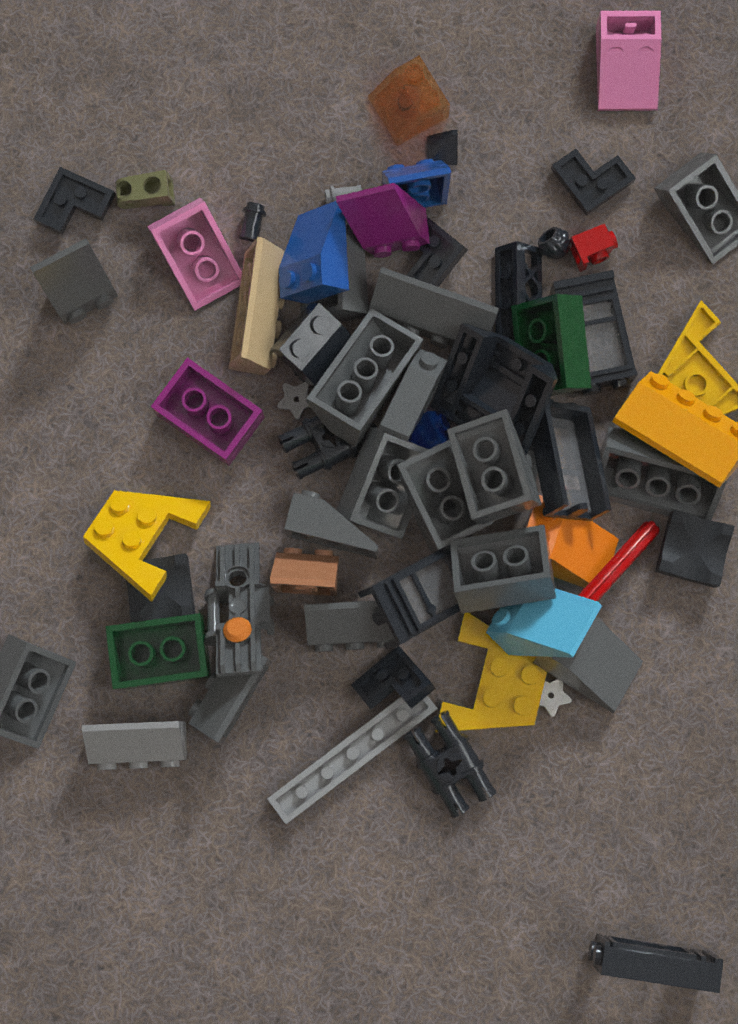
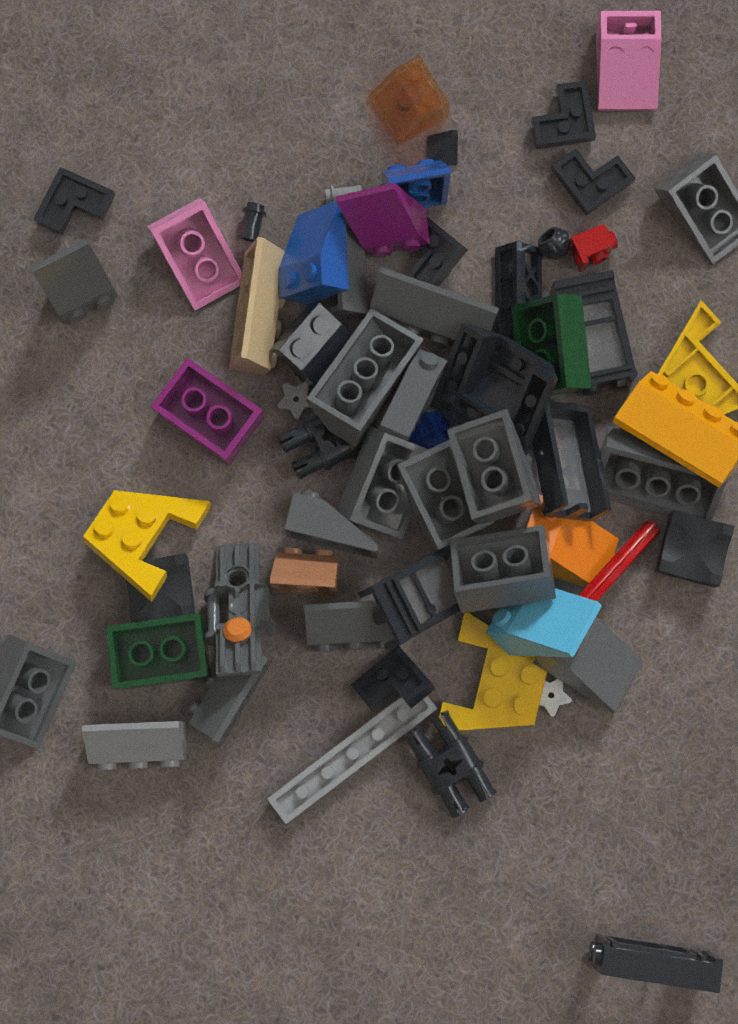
olive leg [115,170,175,209] -> none
none -> black plate [531,81,596,149]

